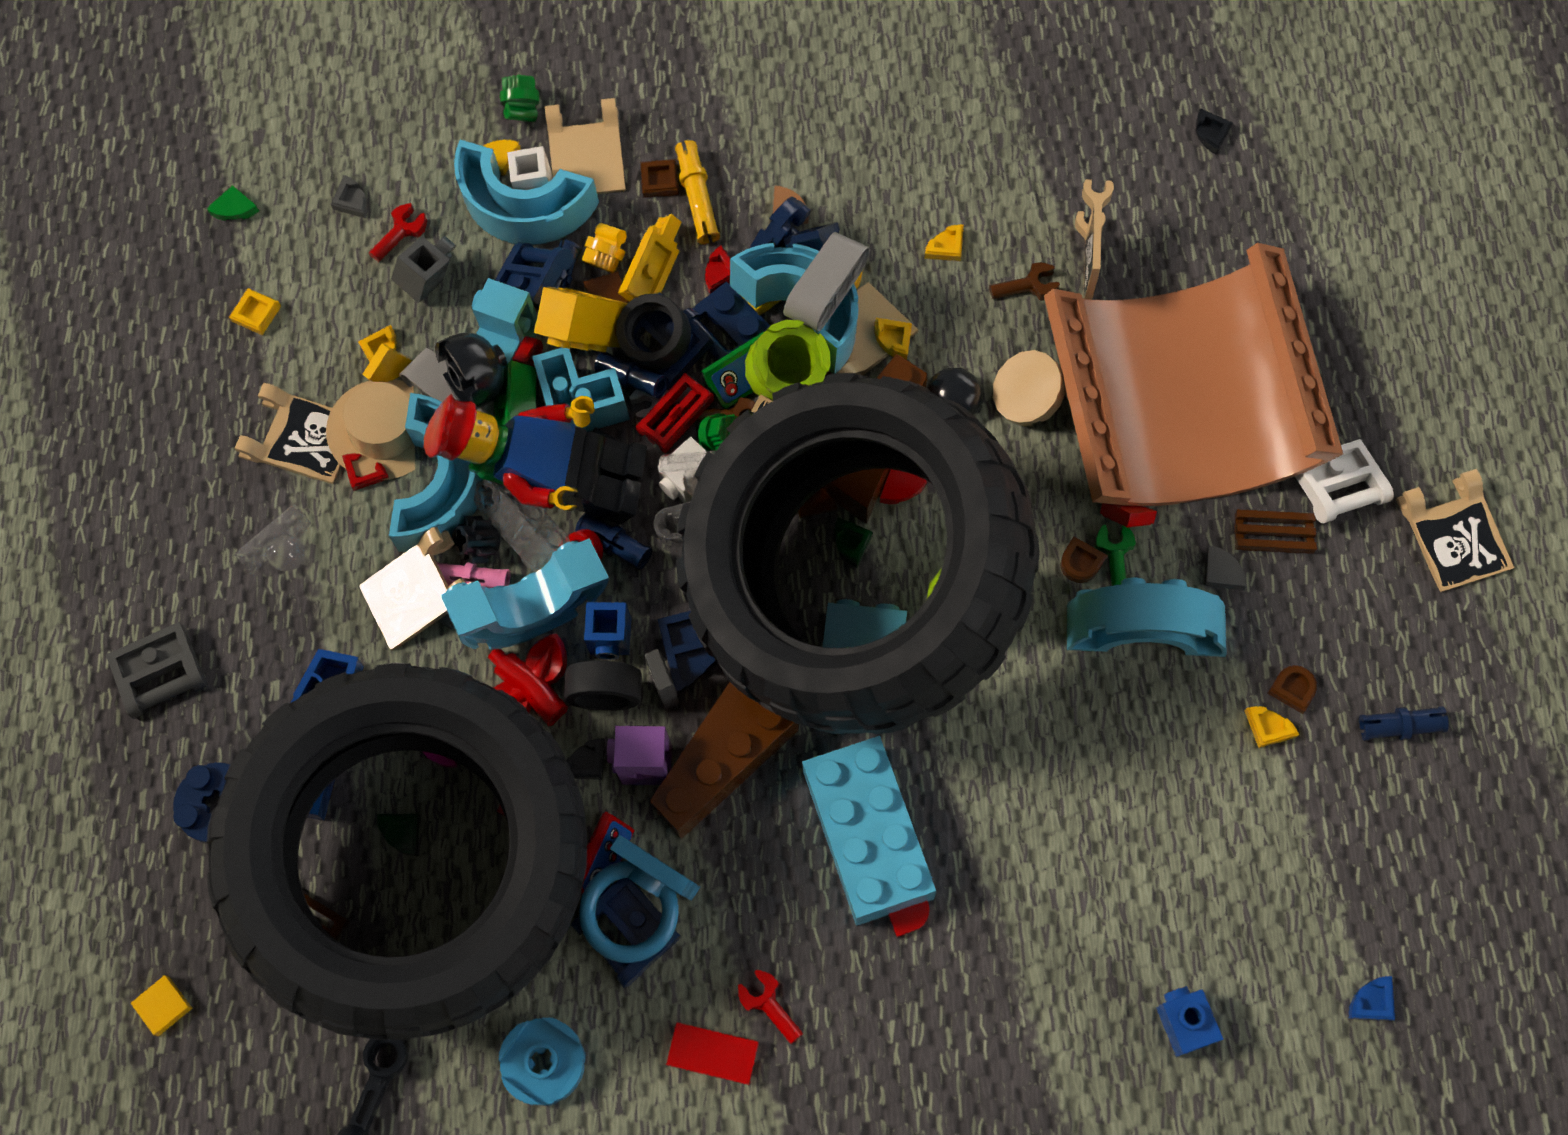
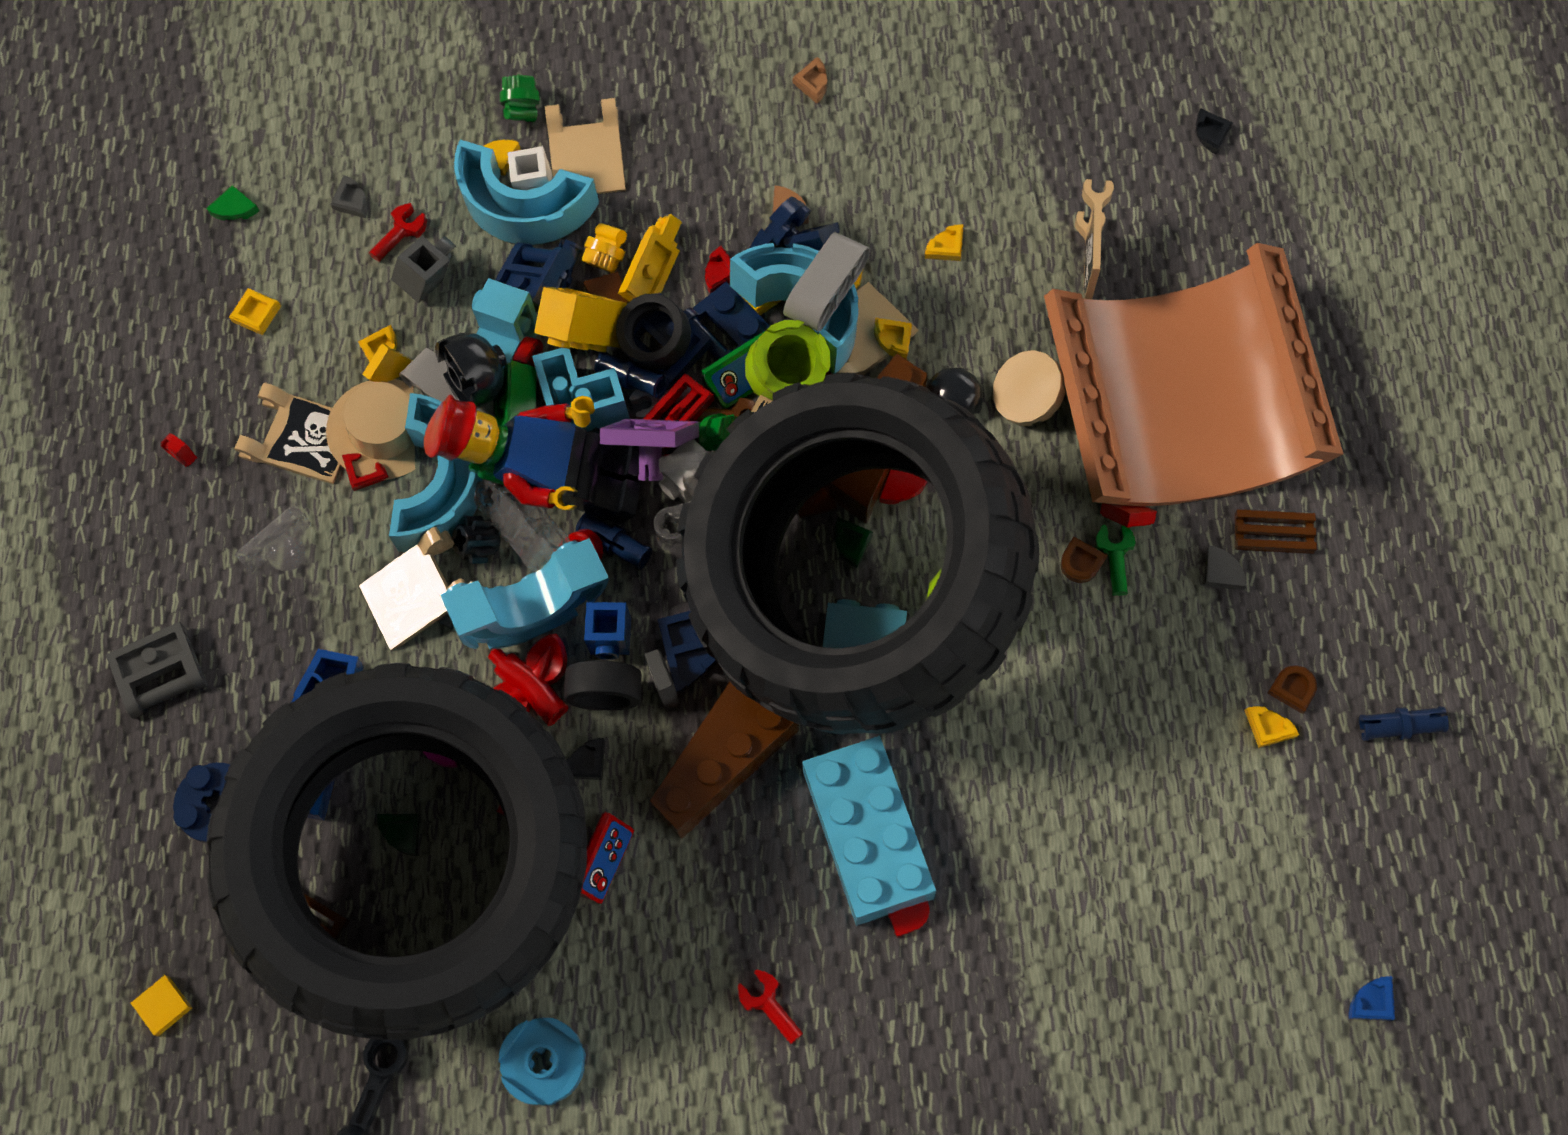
bright pink pin [437,562,511,588] -> none
dark blue plate [571,878,681,988] -> none
dark azure tile [579,835,700,963] -> none
medium lavender brick [607,726,672,785] -> none
reddish brown tile [640,159,679,198] -> none
red tile [666,1022,759,1086] -> none
yellow pin [675,140,720,245] -> none
reddish brown bar [989,262,1060,300] -> none
medium azure brick [1067,578,1227,657] -> none
blue brick [1156,986,1223,1057] -> none
white plate [1295,439,1394,523] -> none
flag [1396,469,1514,592] -> none
none -> red tile [160,433,198,467]
none -> medium lavender tile [600,419,699,481]
none -> medium nougat tile [792,57,827,104]

